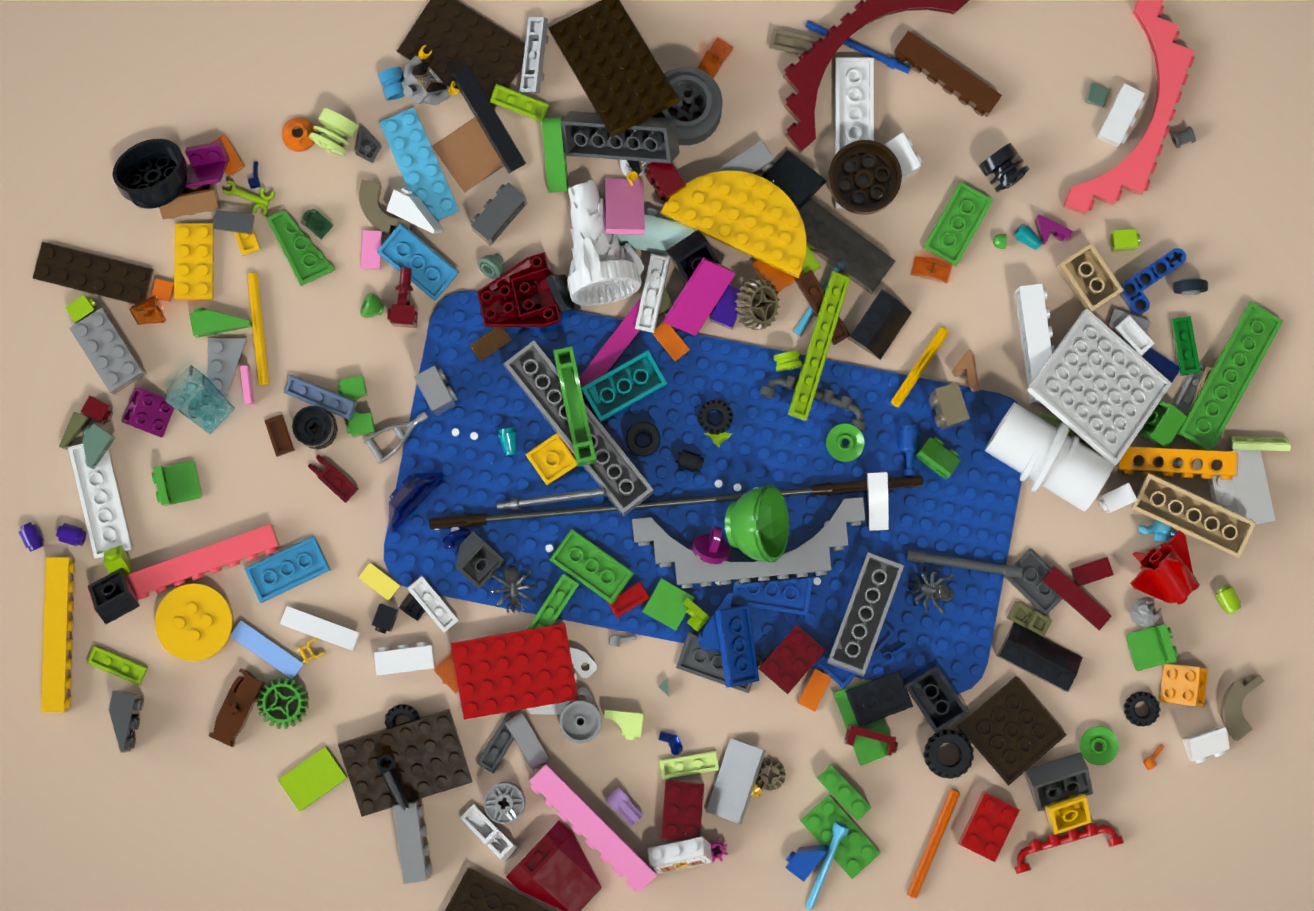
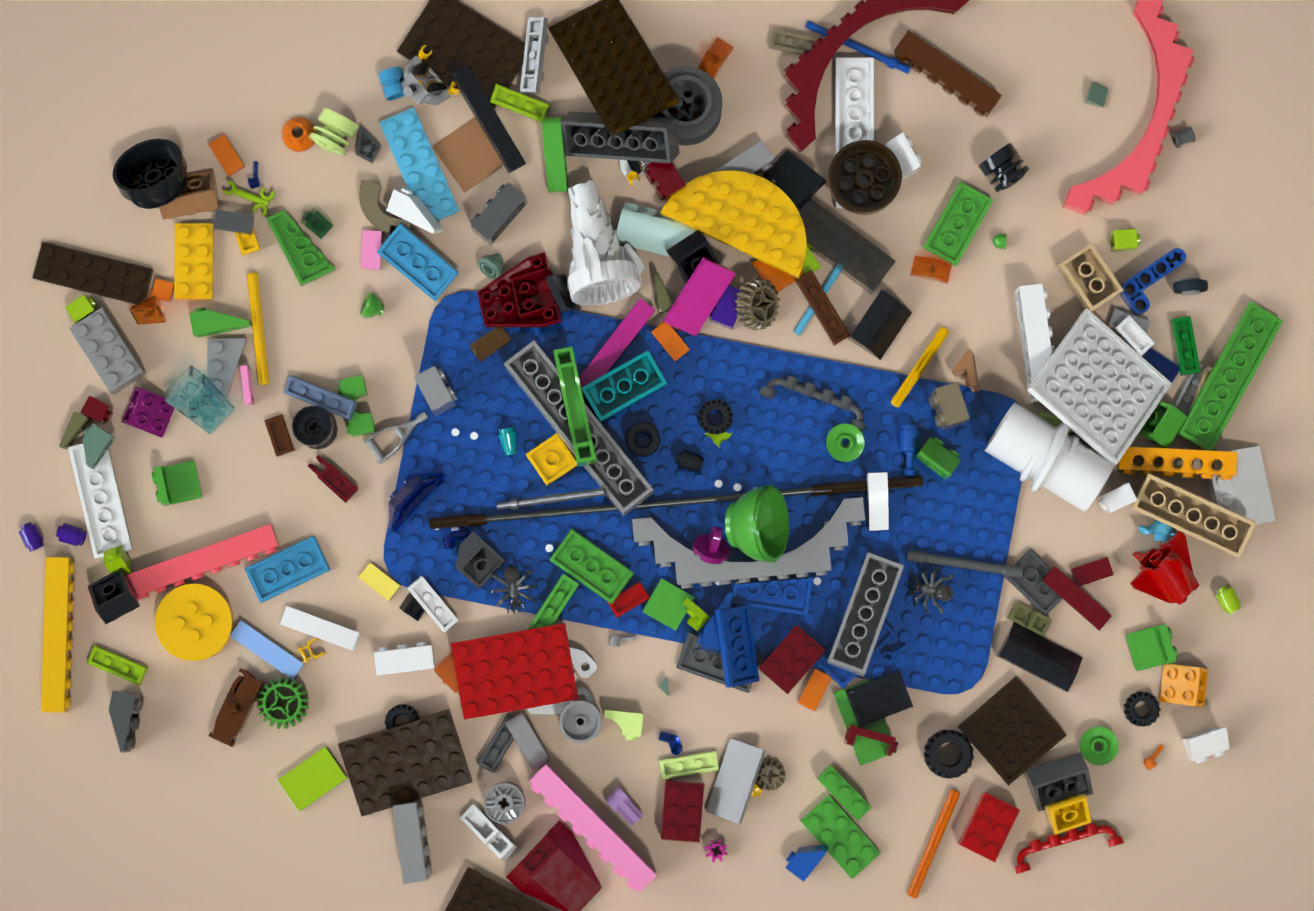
magenta bracket [185,141,230,188] -> none
black brick [372,603,399,634] -> none
black piece [377,755,409,811] -> none
dark red brick [387,268,418,328] -> none
bright pink tile [605,178,645,235] -> none
white tile [635,254,670,333] -> none
white brick [648,837,712,874] -> none
lime wheel [773,350,802,372] -> none
lime tile [788,271,851,421] -> none
medium azure piece [806,822,849,910] -> none
black brick [904,660,969,733] -> none
teal cone [1013,224,1043,250] -> none
magenta slope [1035,214,1073,246] -> none
white brick [1097,83,1145,147] -> none
light grey piece [1130,597,1162,628] -> none
dark tan arch [1221,674,1264,741] -> none
yellowish green tile [1229,436,1291,451] -> none

